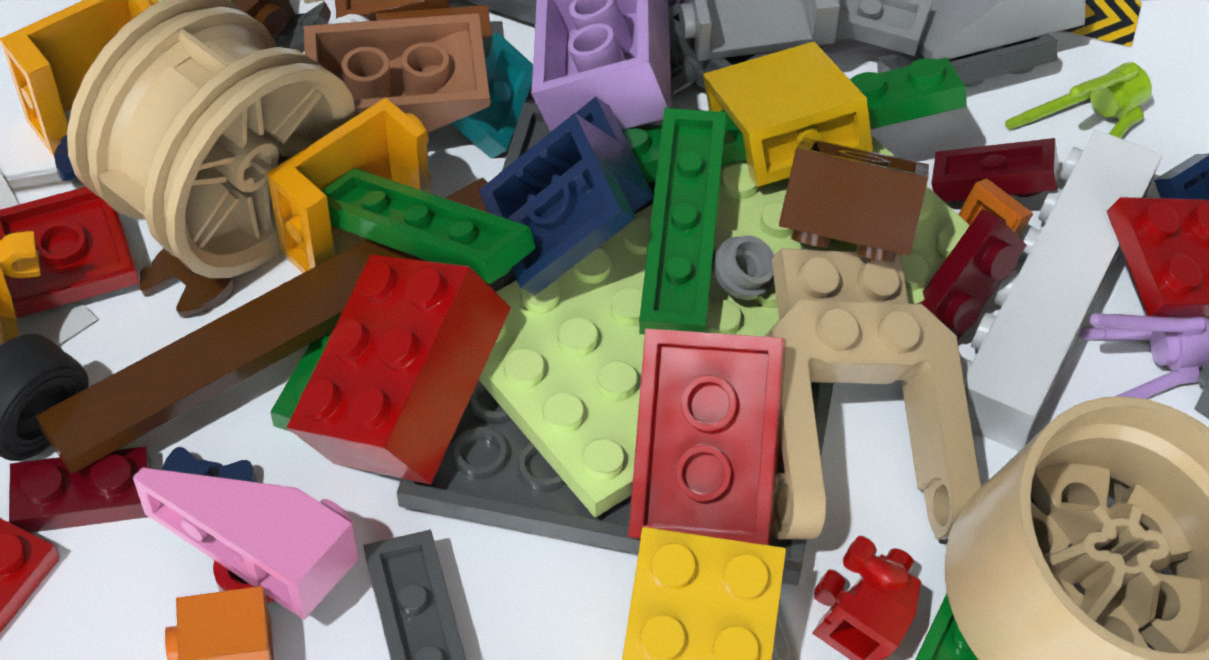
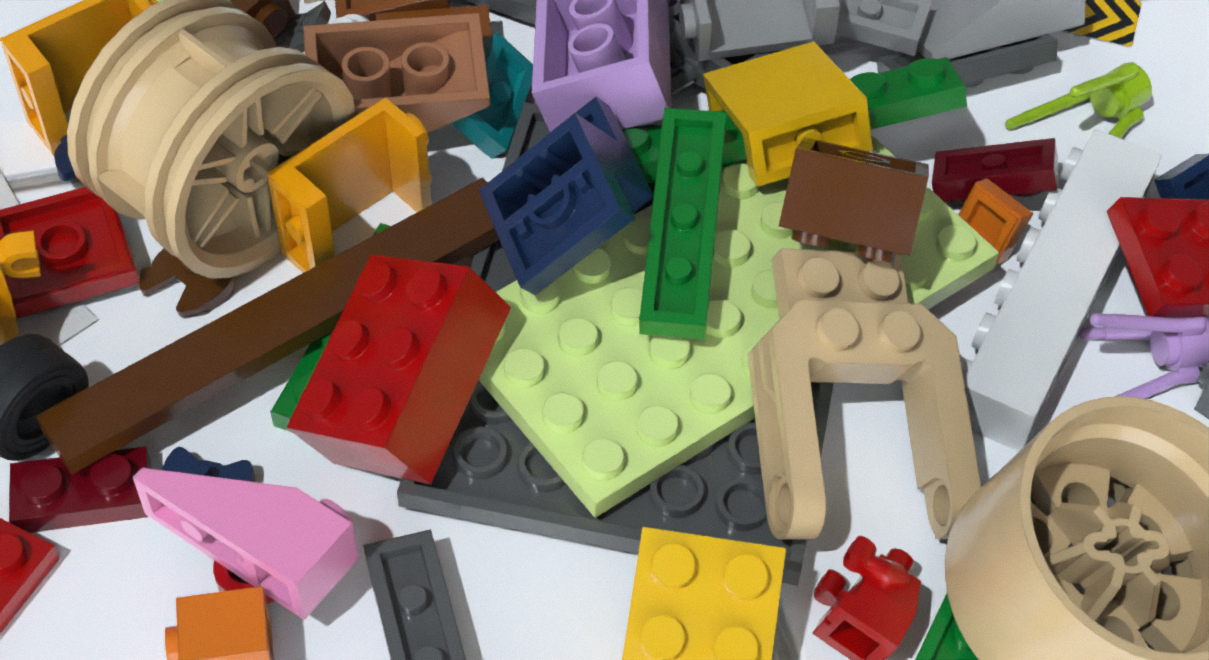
green plate [322,168,536,284] -> none
plate [628,329,787,546] -> none
light grey plate [712,236,774,300] -> none
dark red plate [920,209,1027,342] -> none

